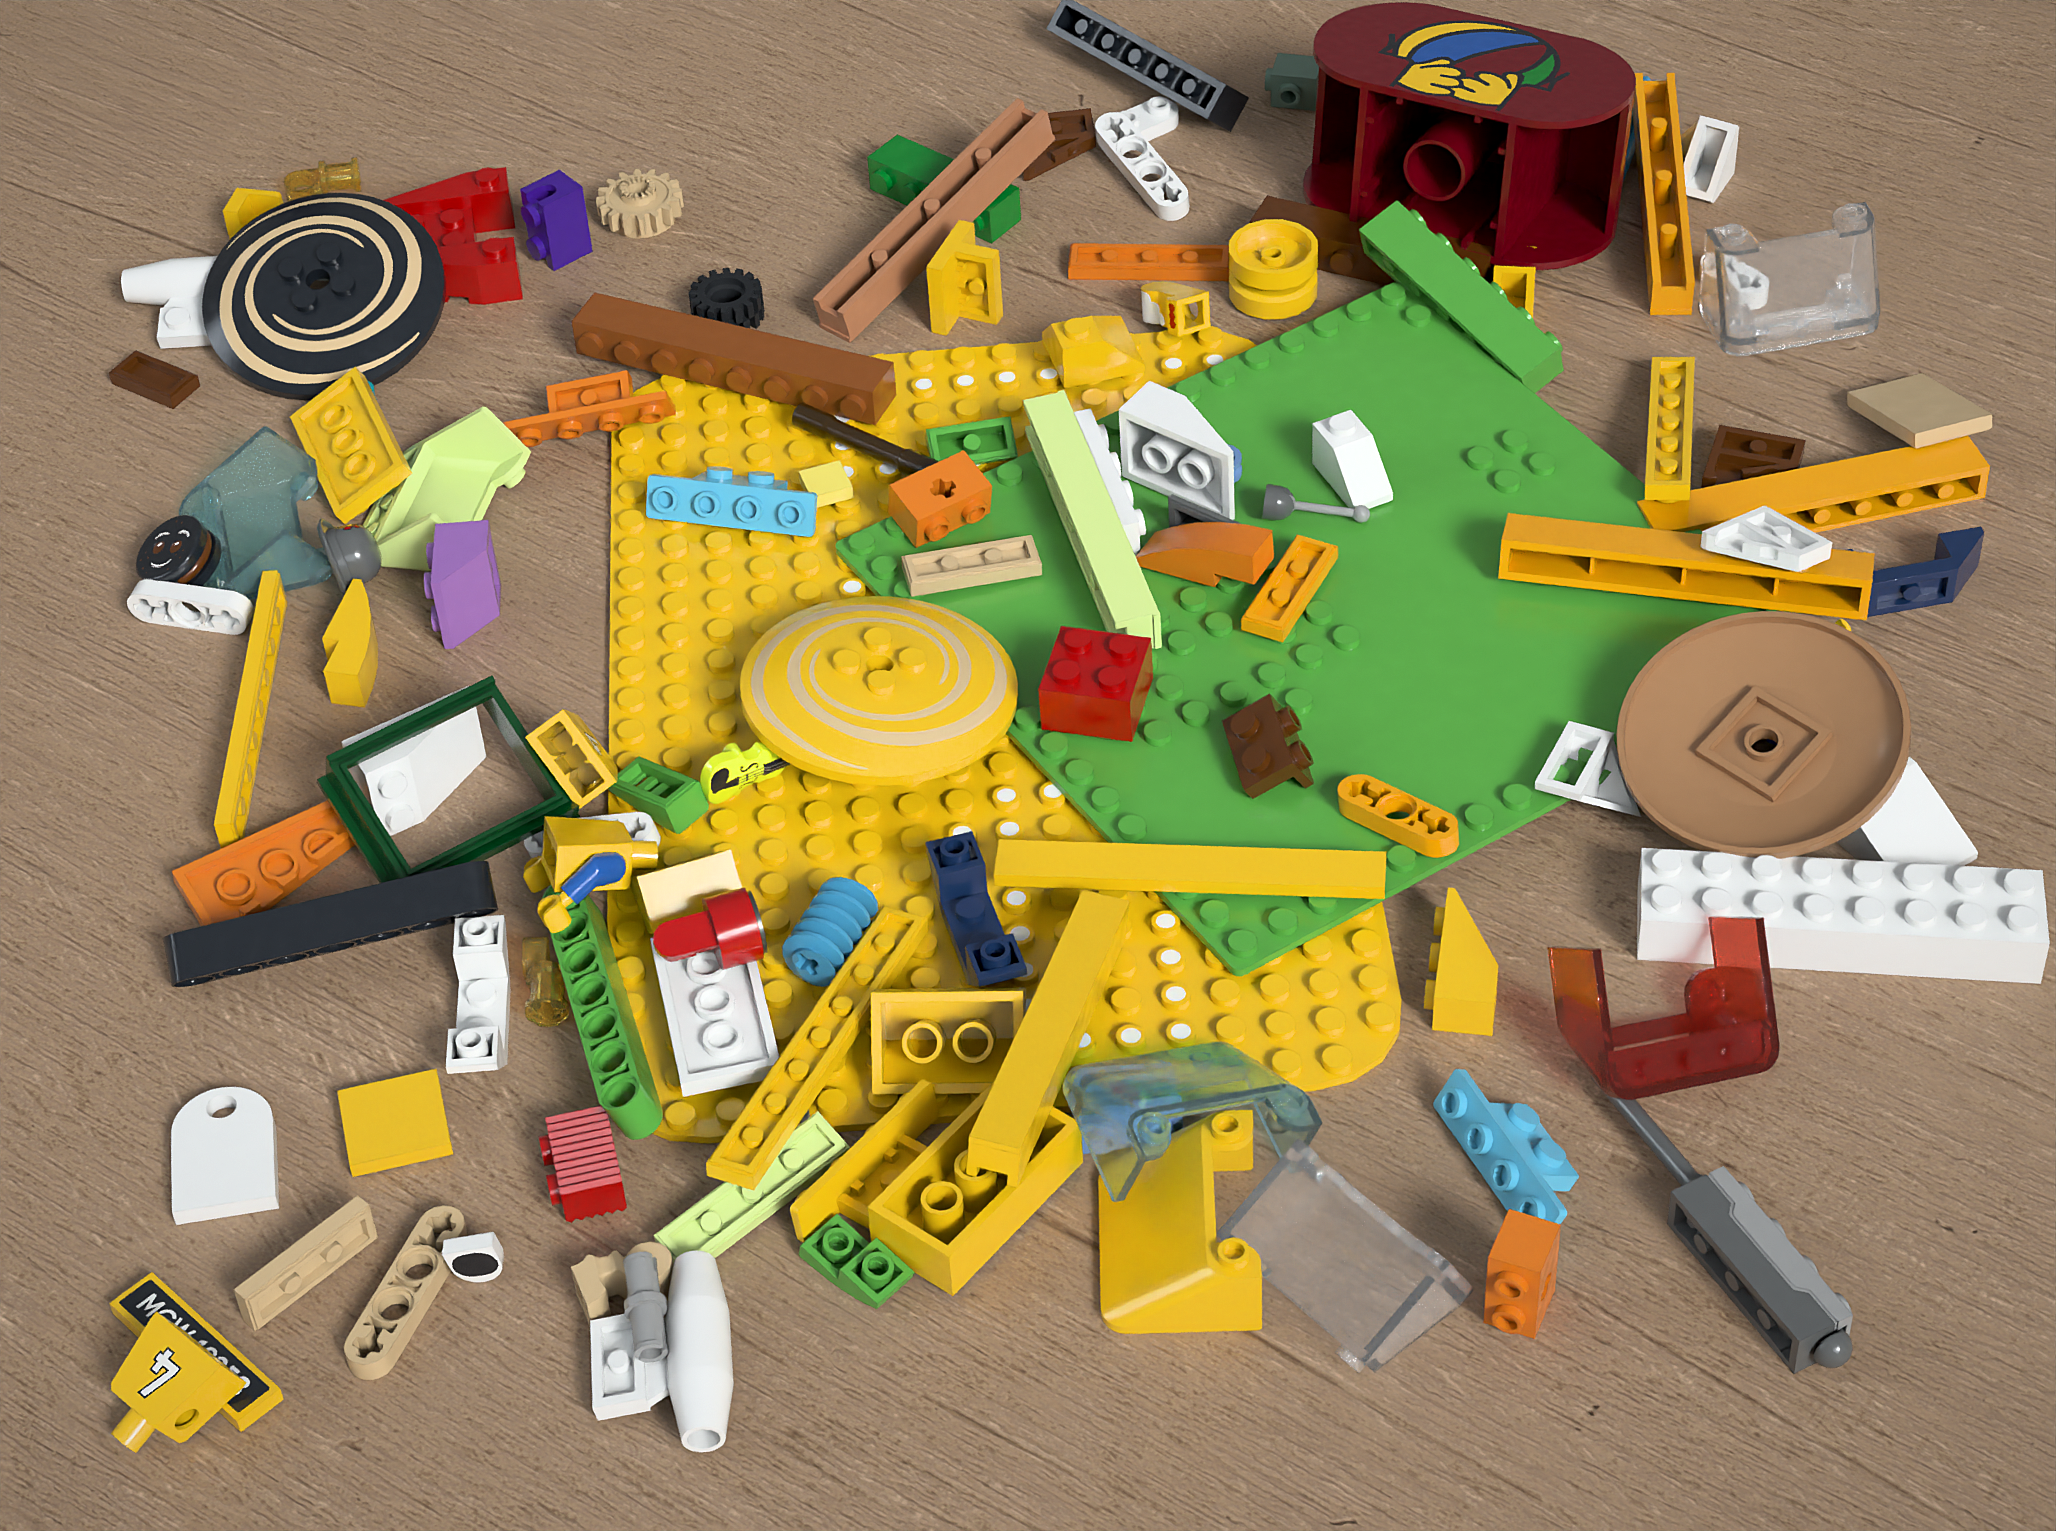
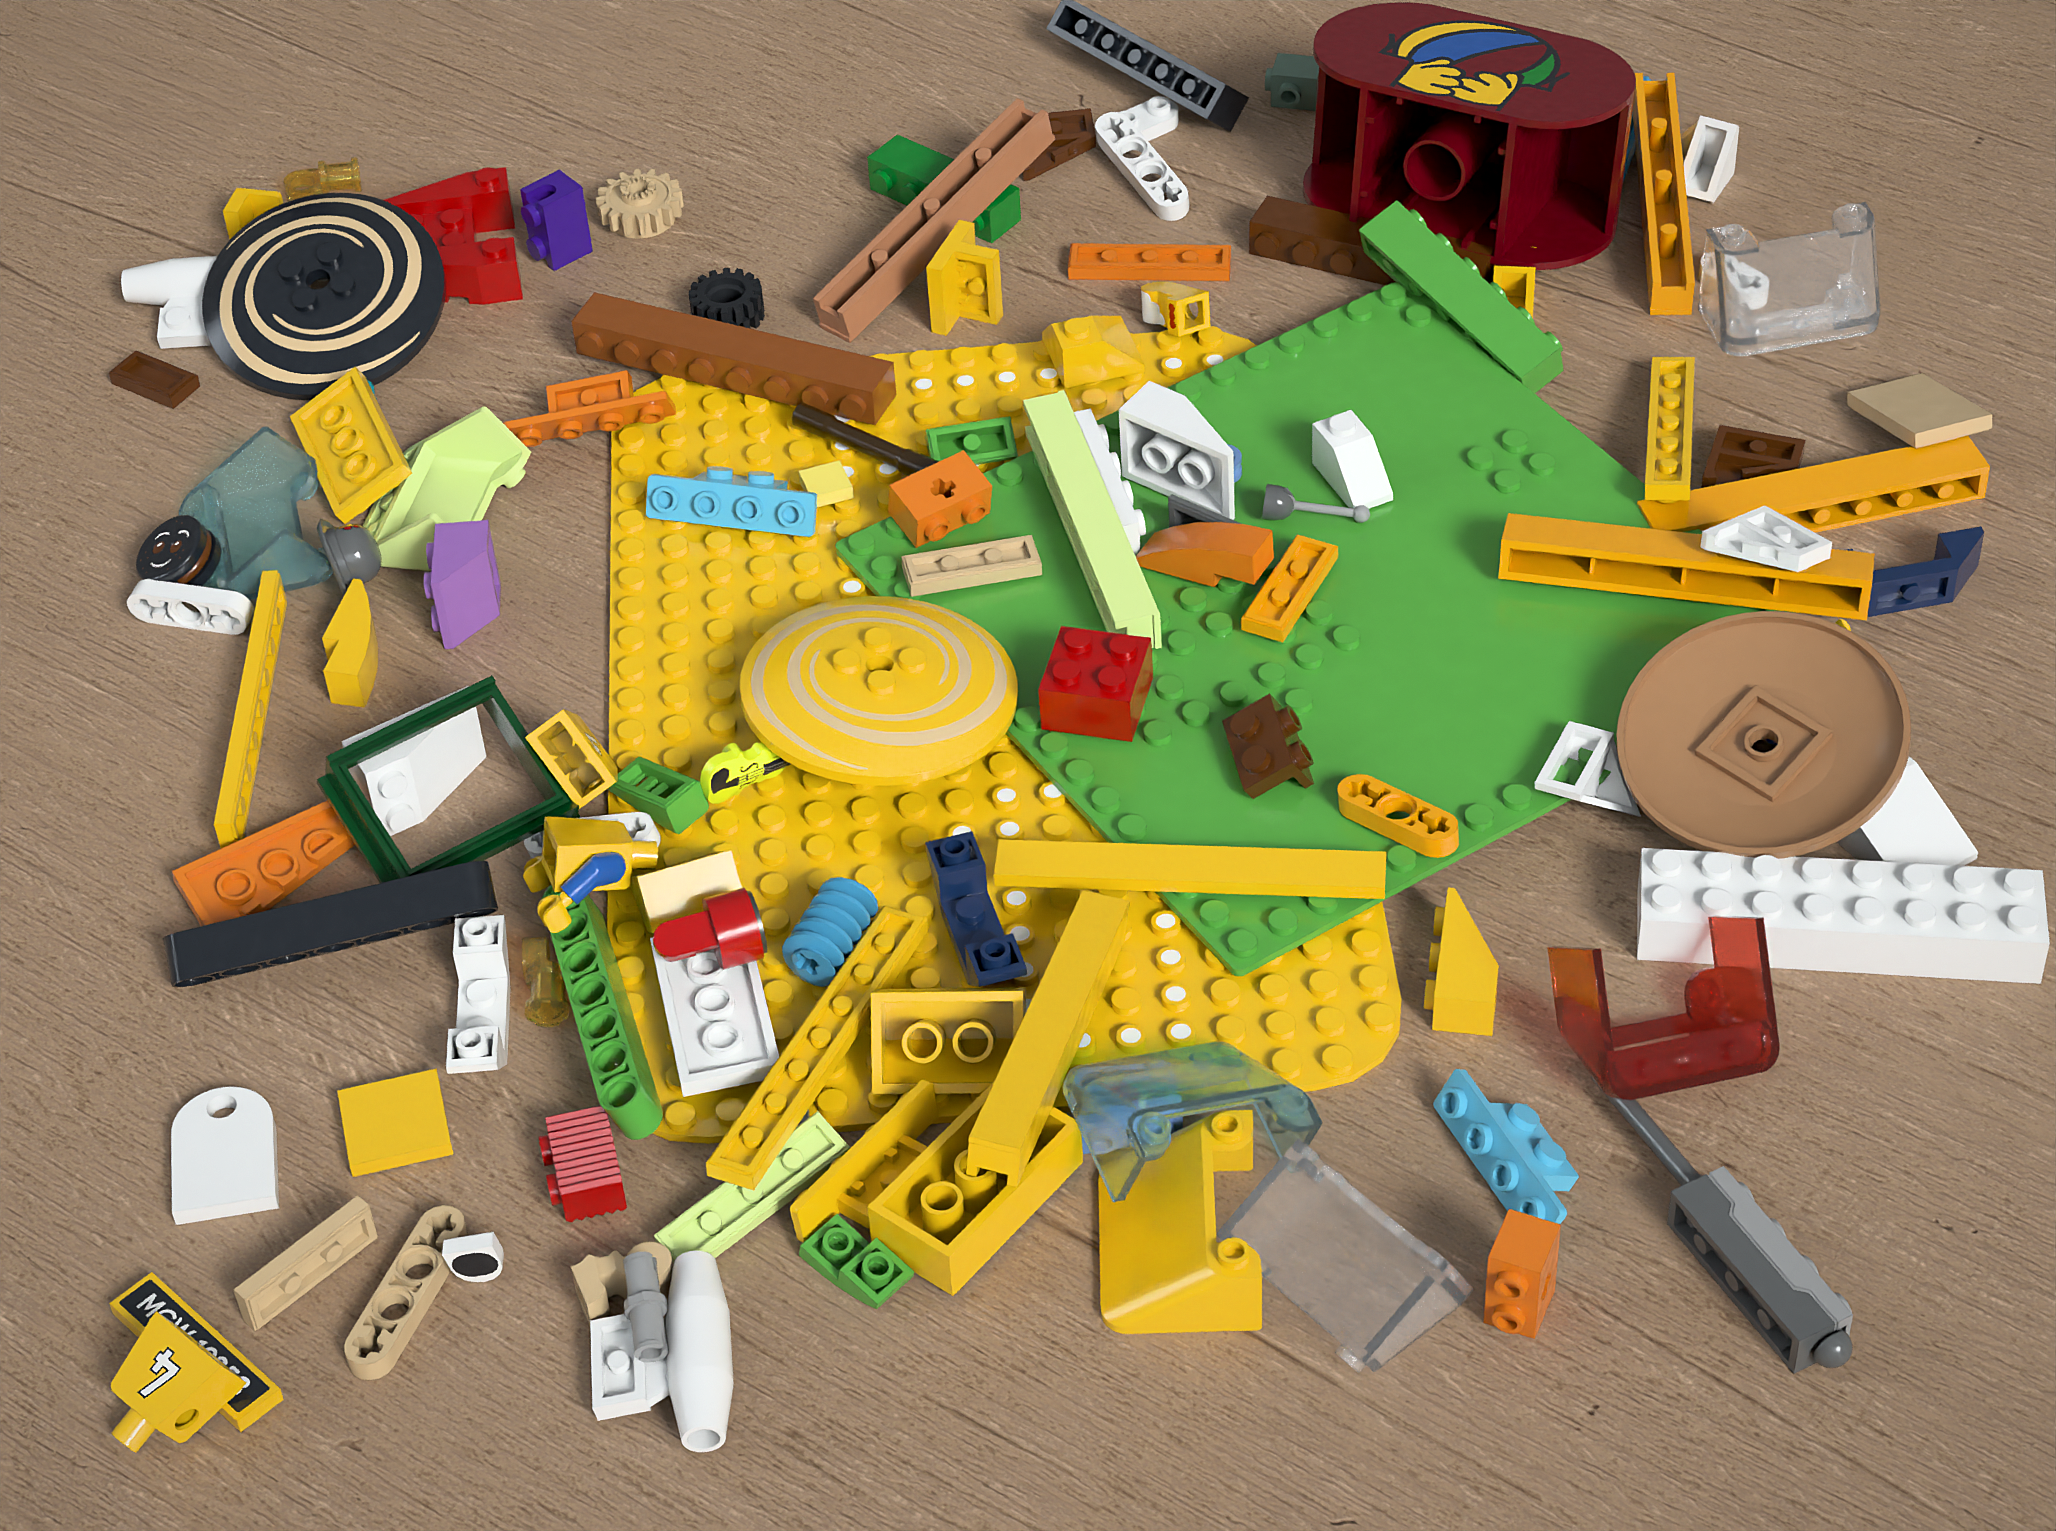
yellow wheel [1229,219,1318,320] -> none

